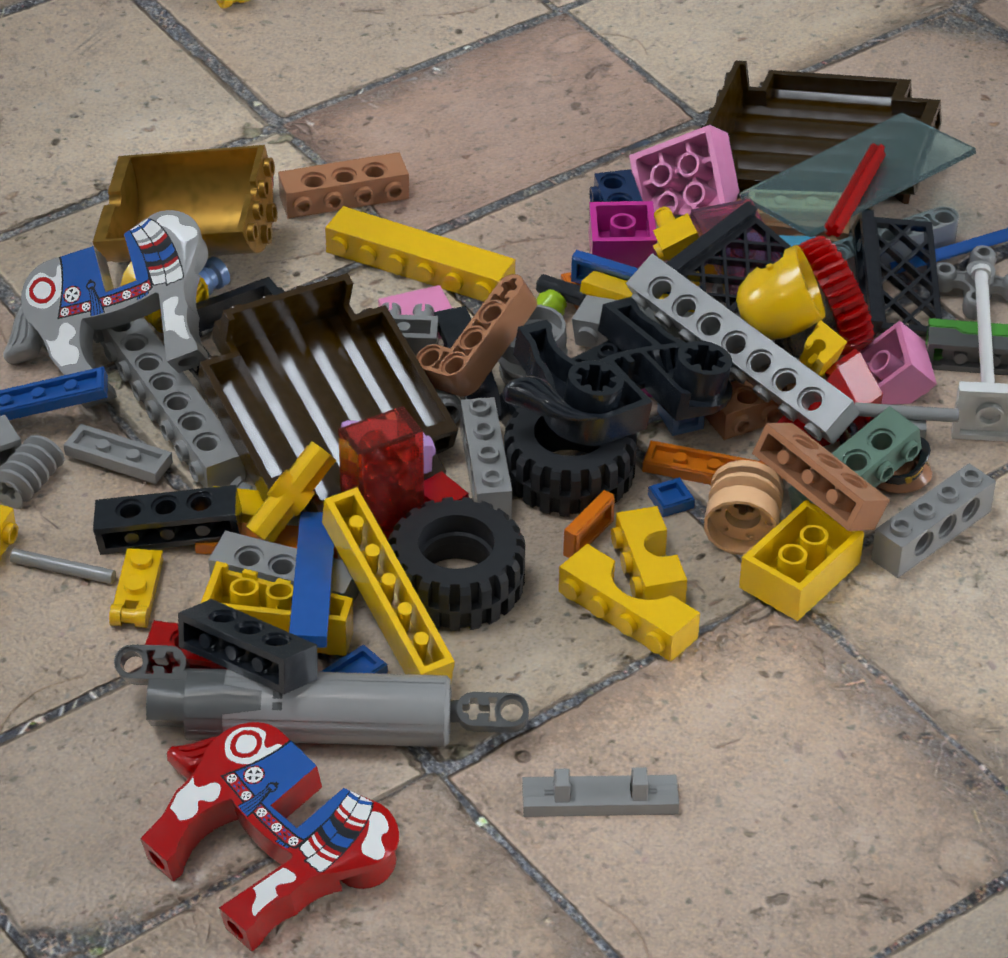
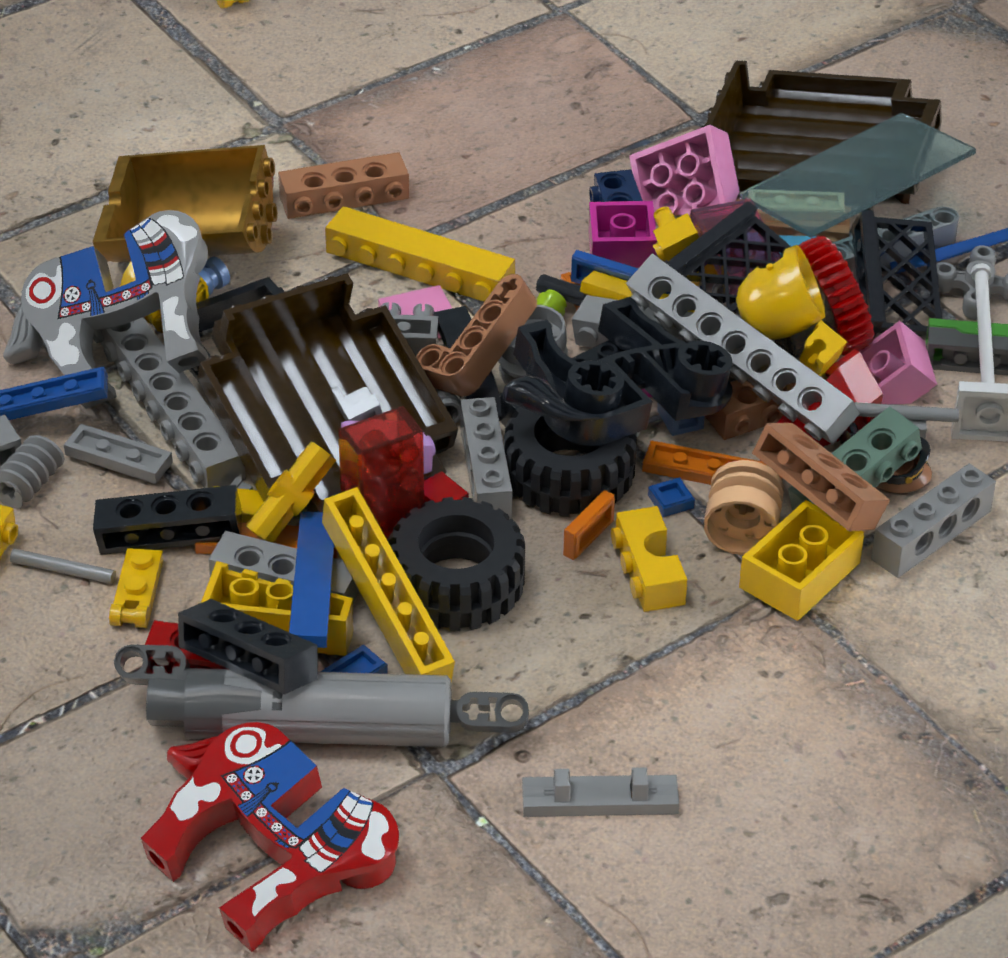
yellow arch [558,544,700,662] -> none
red axle [824,143,886,237] -> none
none -> panel [331,386,385,422]

